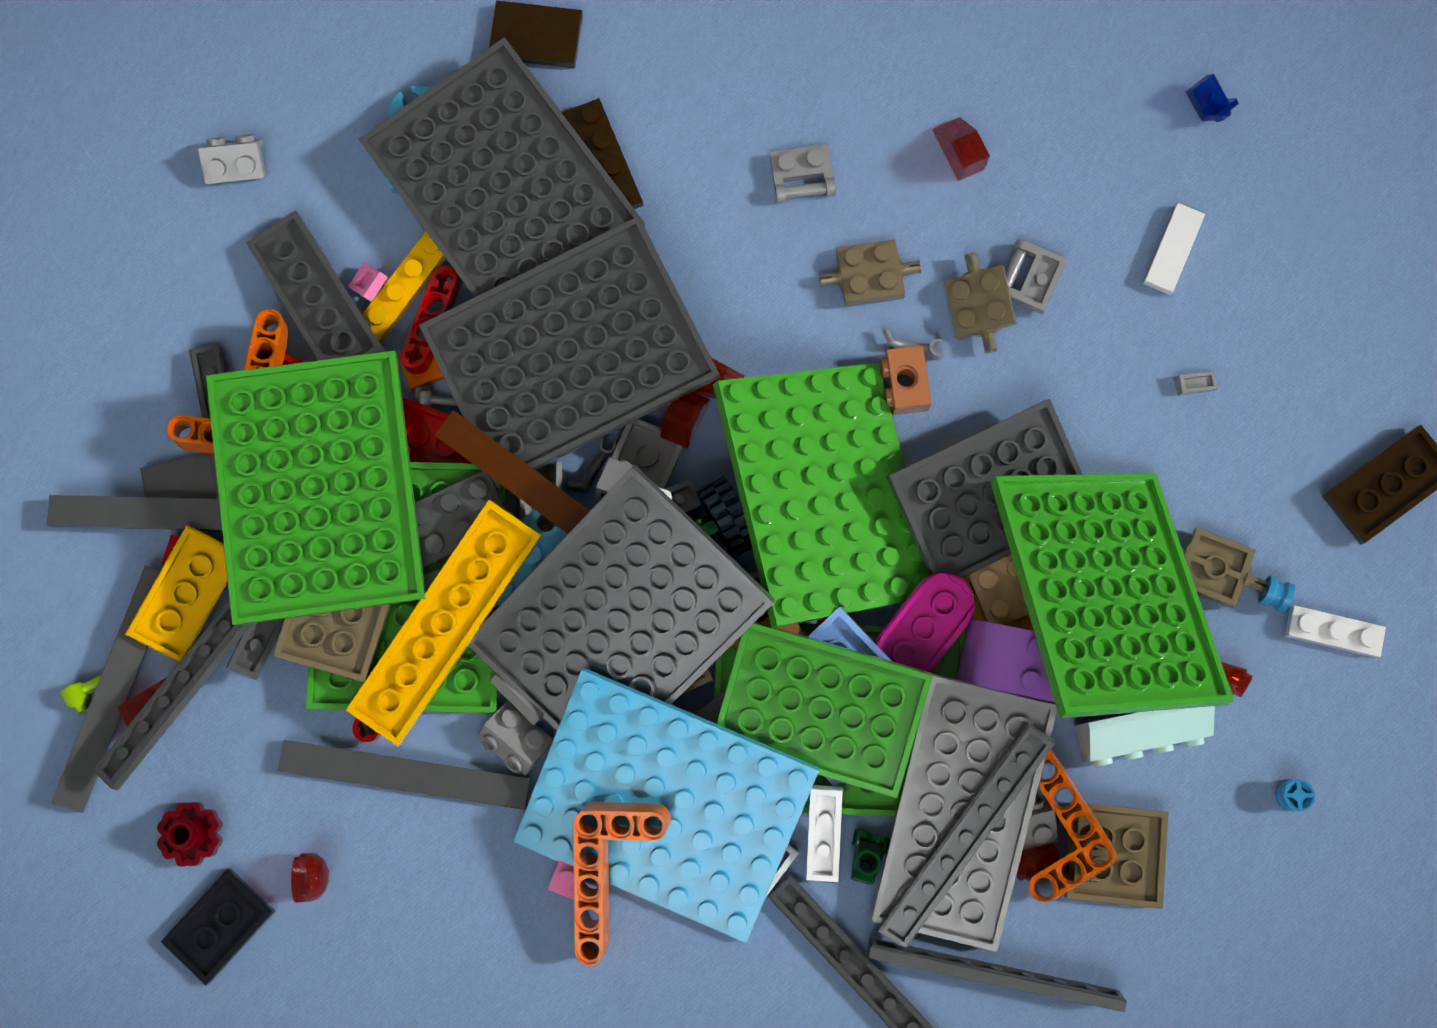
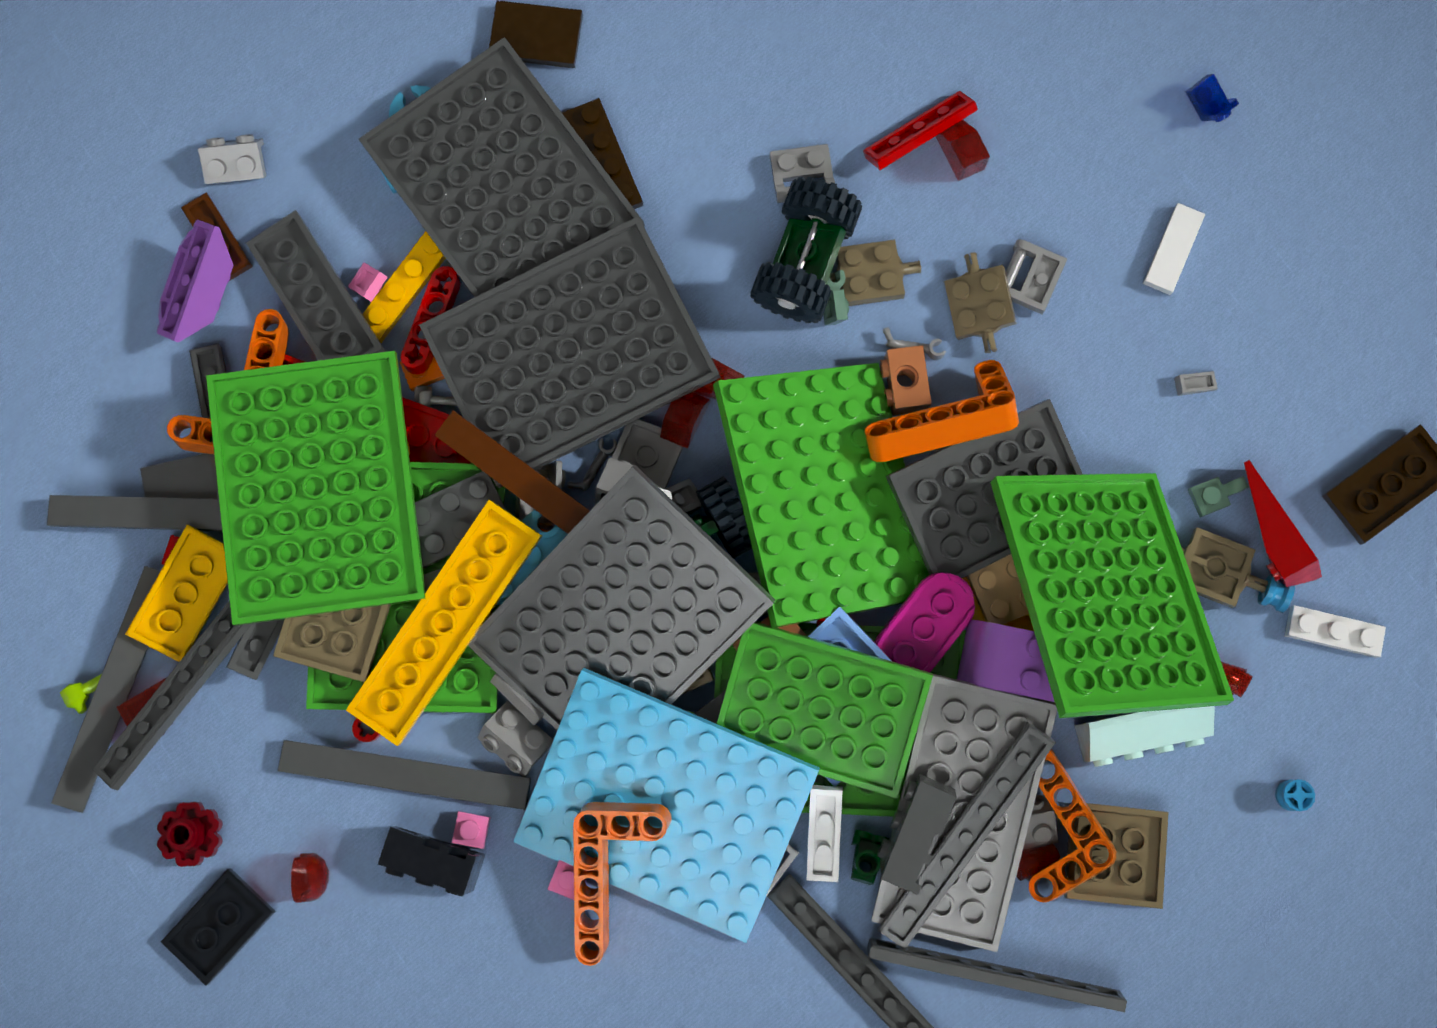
none -> medium lavender wedge [157,220,234,342]
none -> reddish brown tile [181,192,253,281]
none -> black wedge [378,826,485,896]
none -> bright pink plate [452,811,491,849]
none -> black plate [750,177,862,323]
none -> sand green plate [823,270,849,326]
none -> red tile [863,91,978,170]
none -> orange beam [864,360,1019,462]
none -> dark grey wedge [877,774,957,895]
none -> sand green plate [1188,476,1249,517]
none -> red wedge [1244,460,1322,587]

